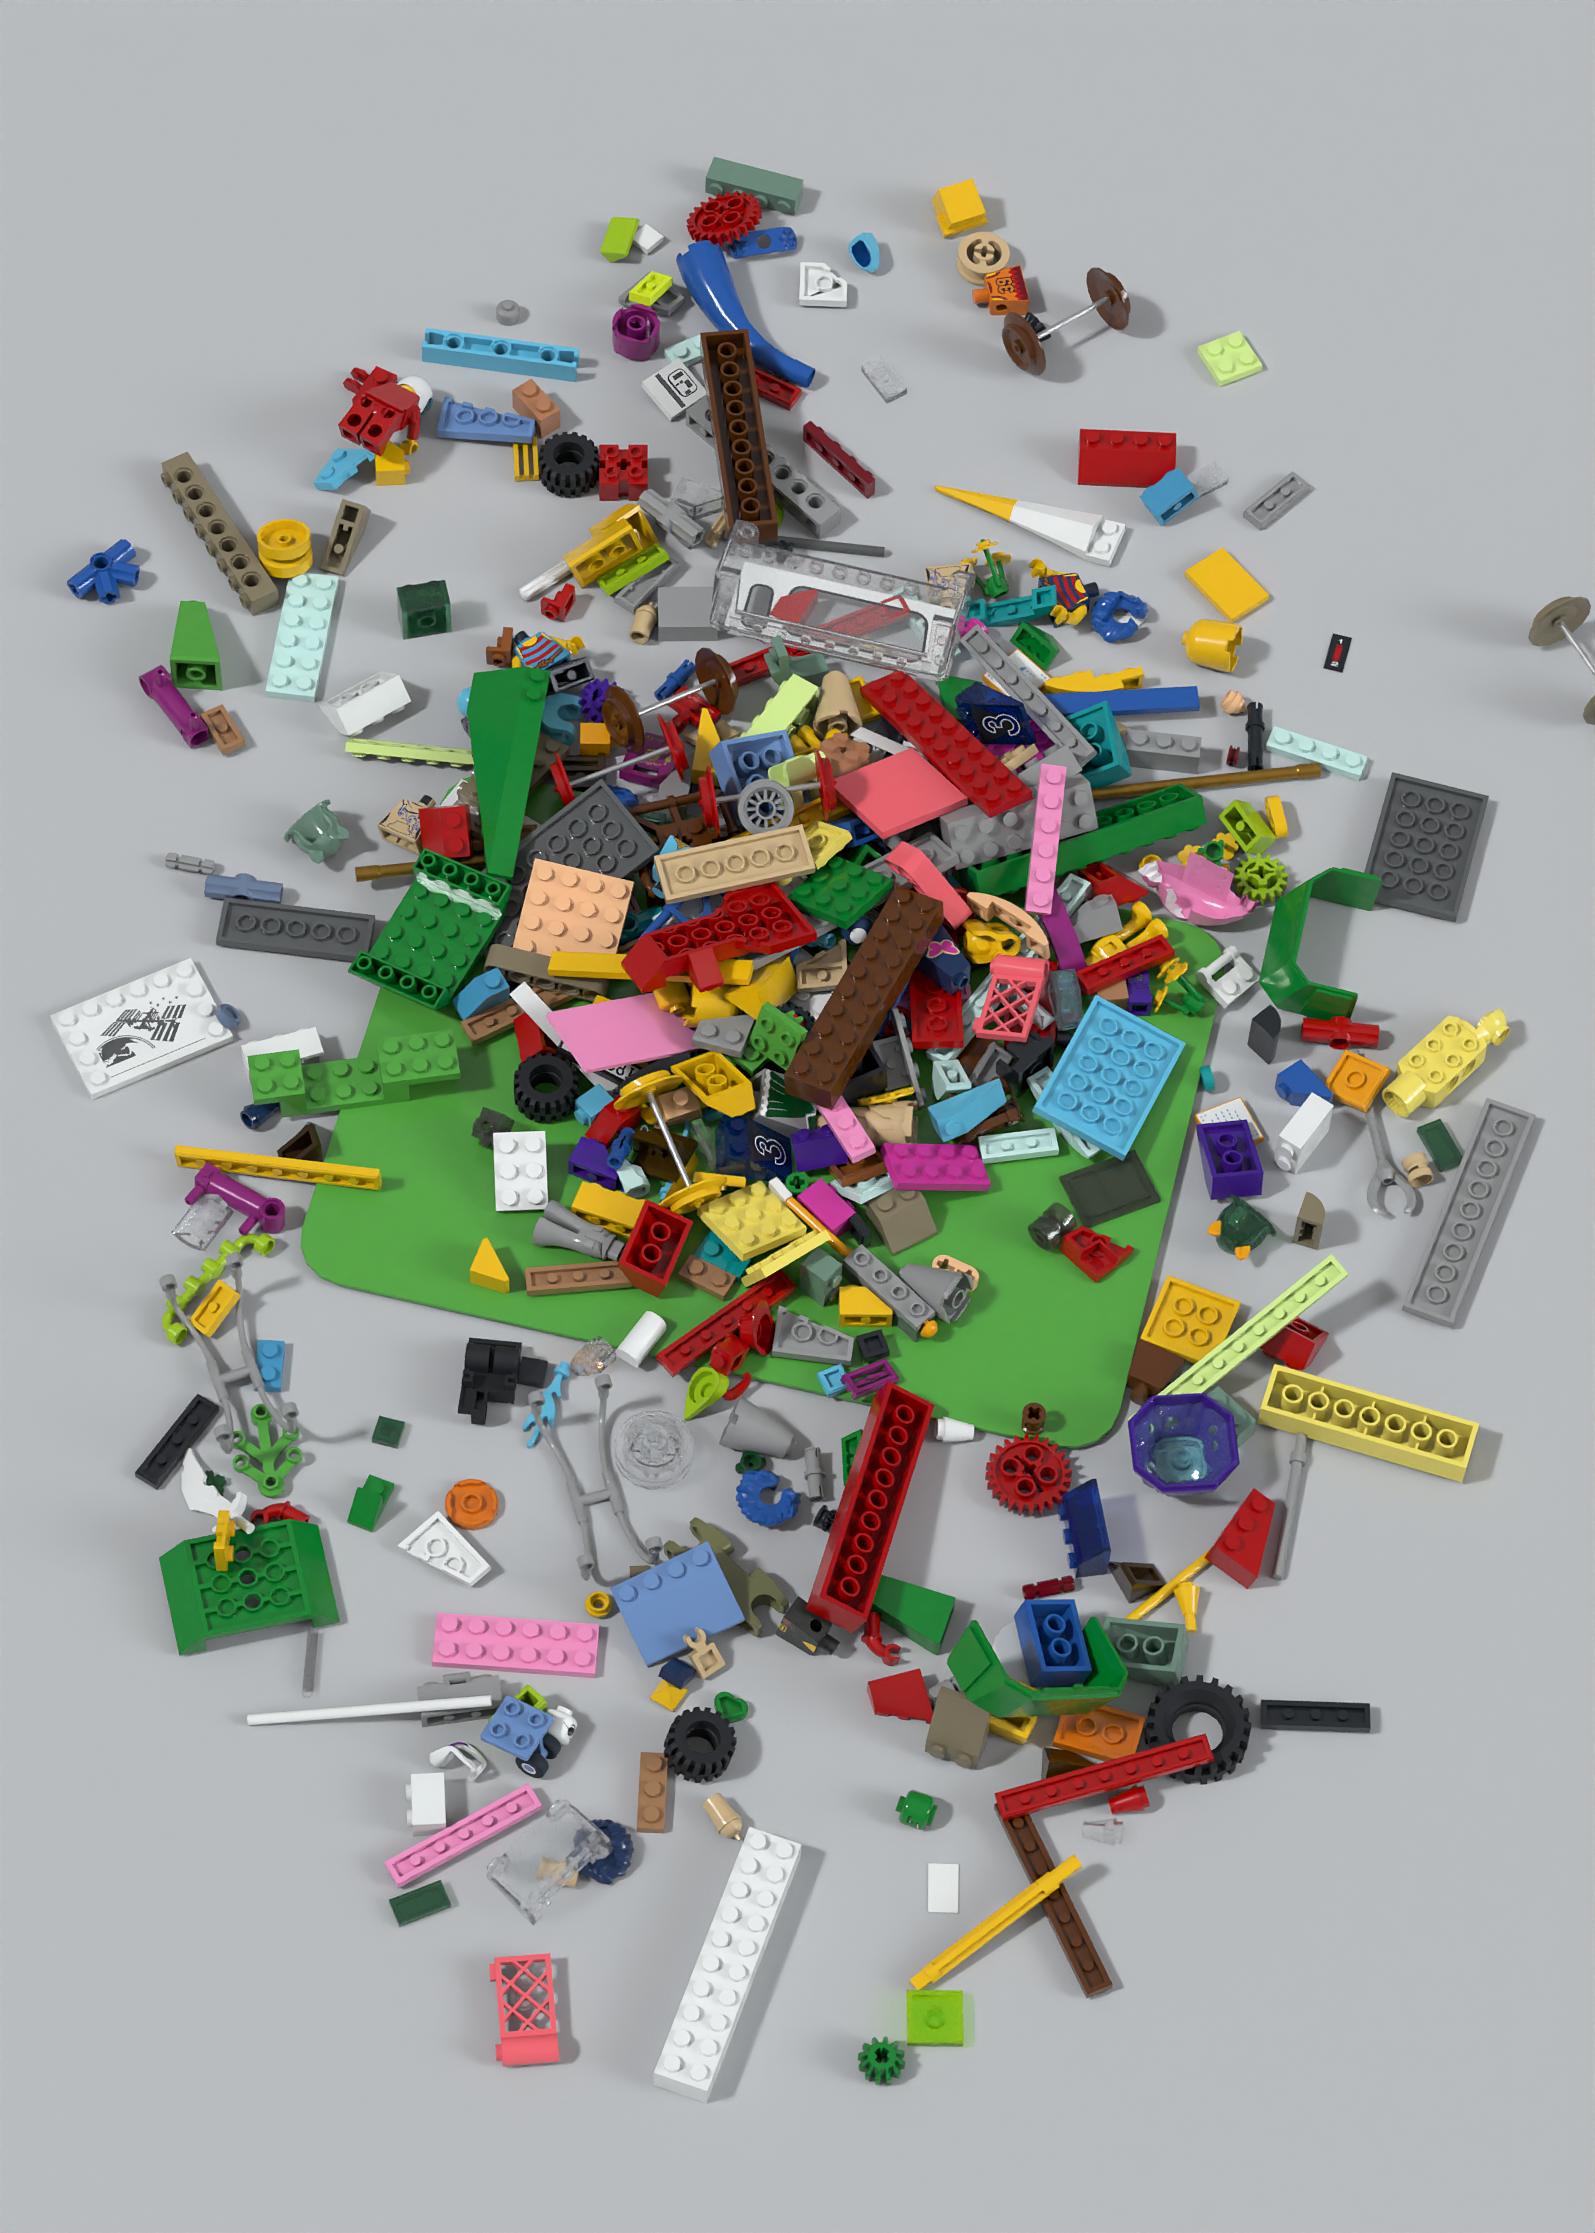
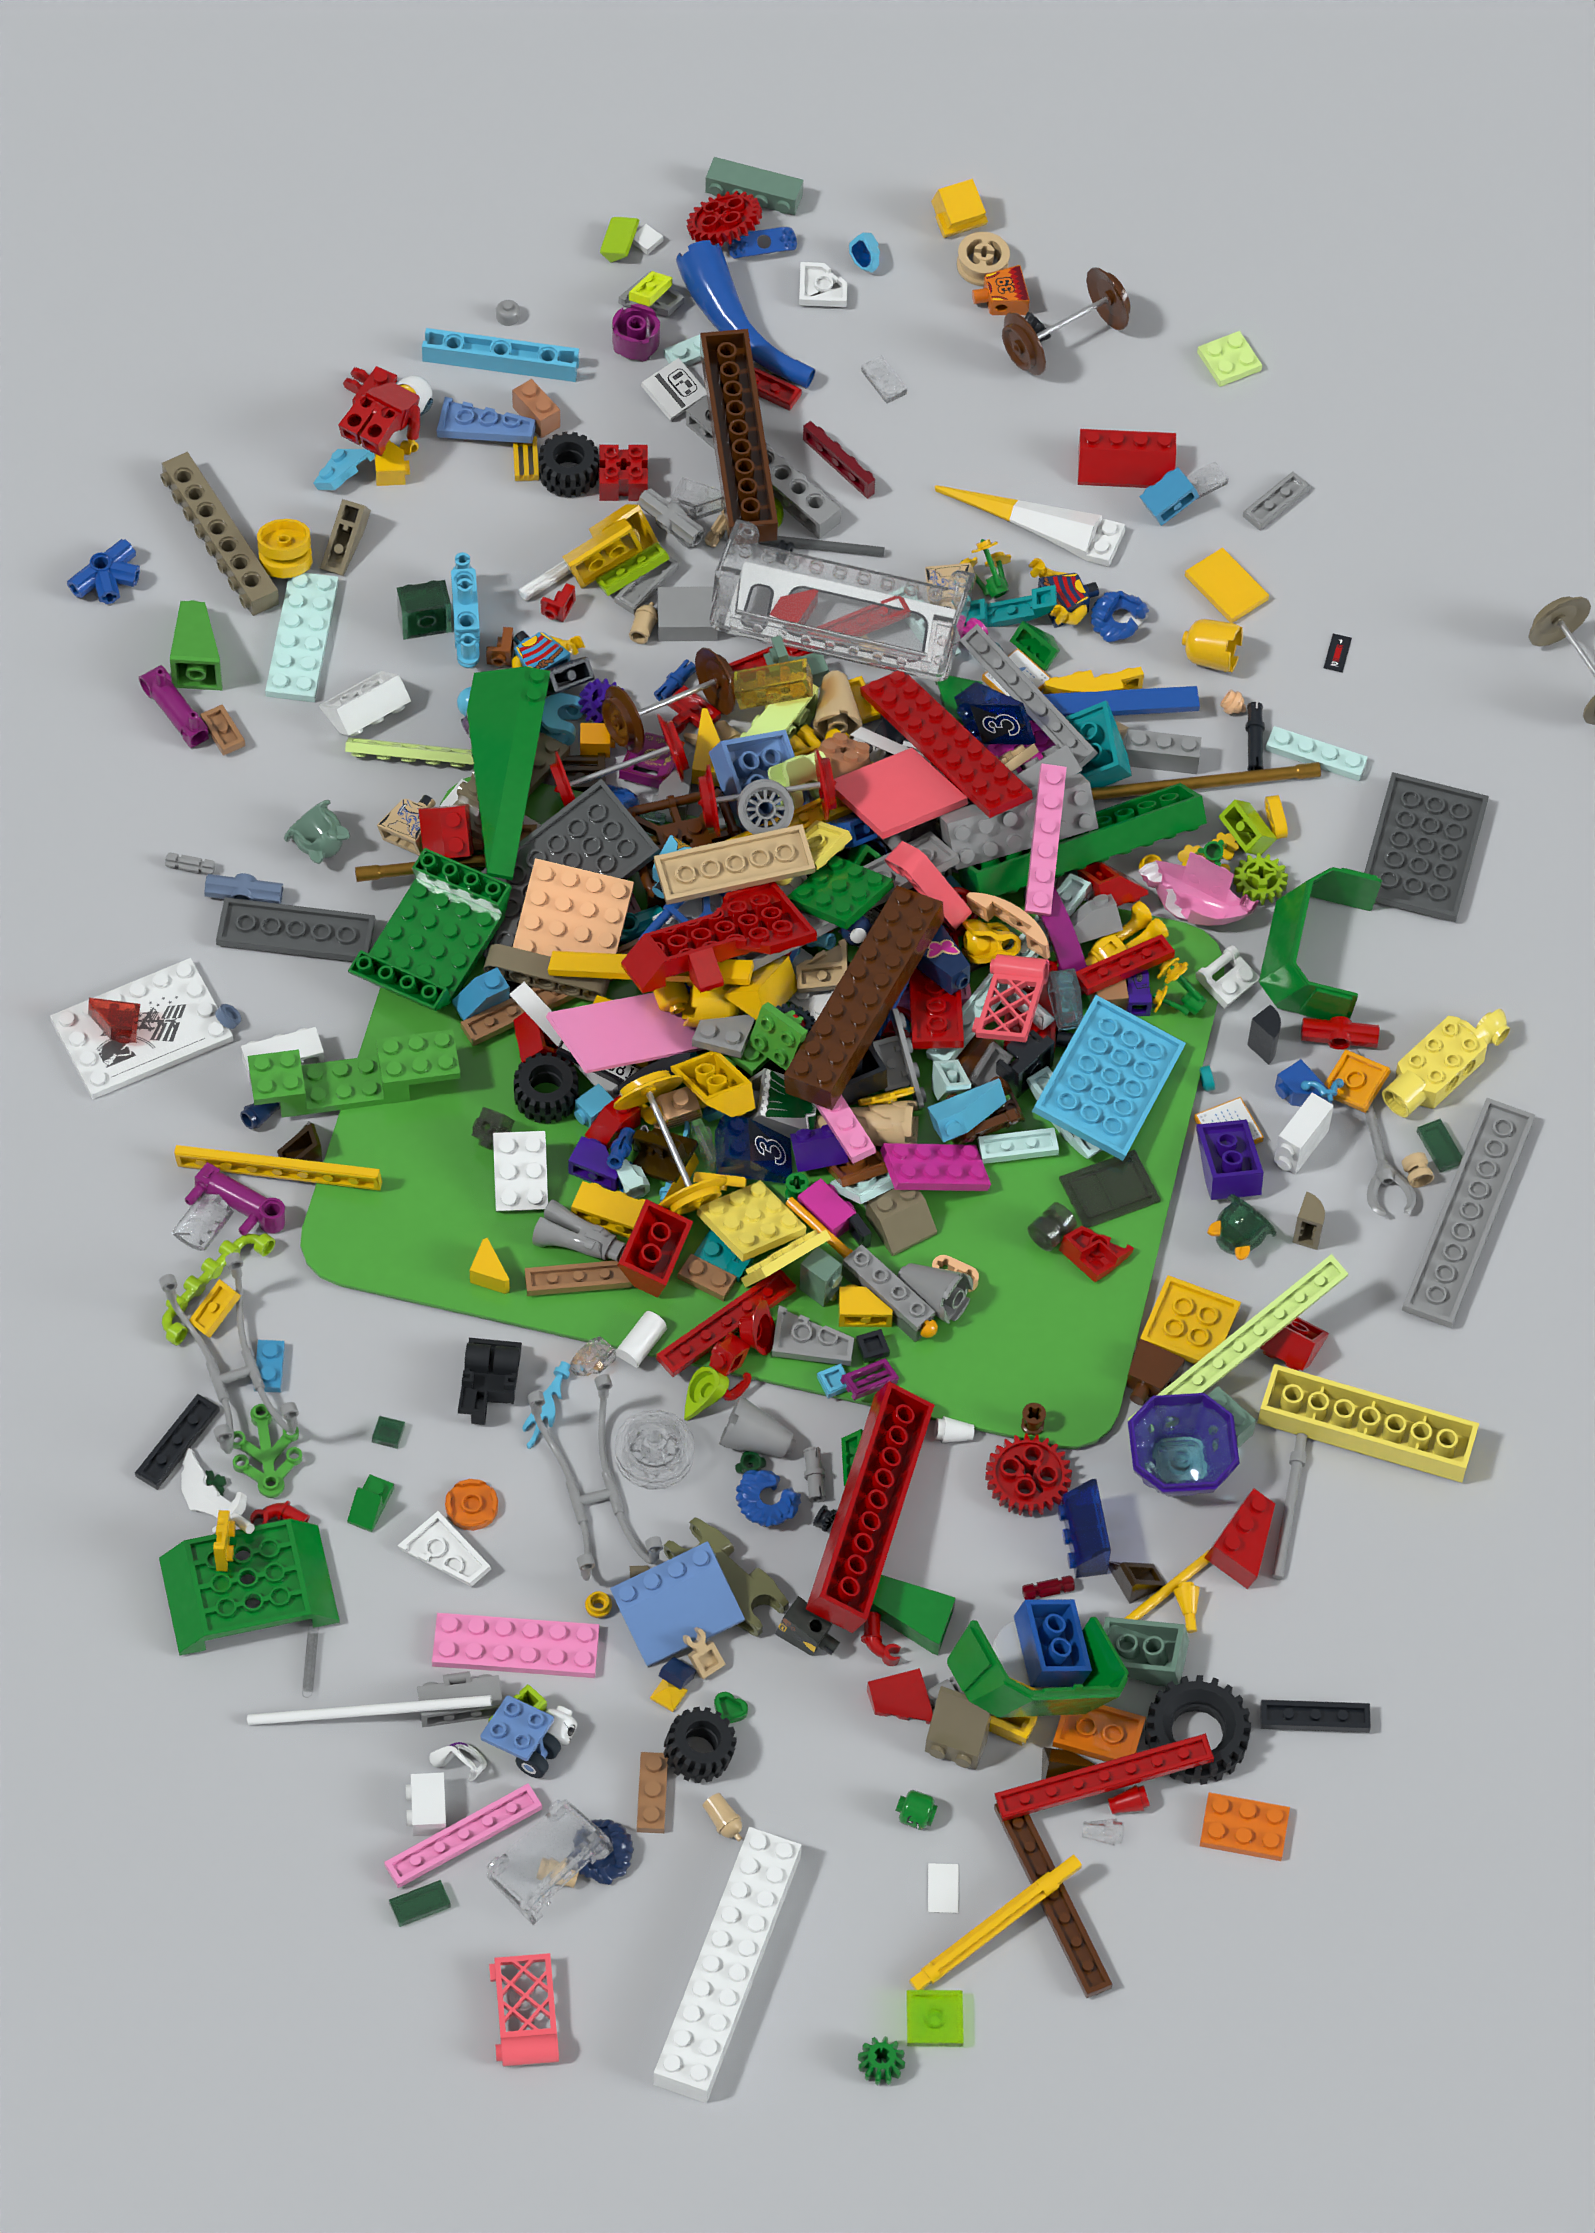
black tile [517,1356,548,1388] -> none
white tile [769,1177,792,1209] -> none
dark red piece [1226,745,1240,767] -> none
none -> clear red slope [88,998,141,1044]
none -> medium azure piece [451,552,480,668]
none -> clear yellow brick [734,658,813,710]
none -> orange plate [1200,1792,1290,1861]
none -> dark azure piece [1301,1078,1344,1102]

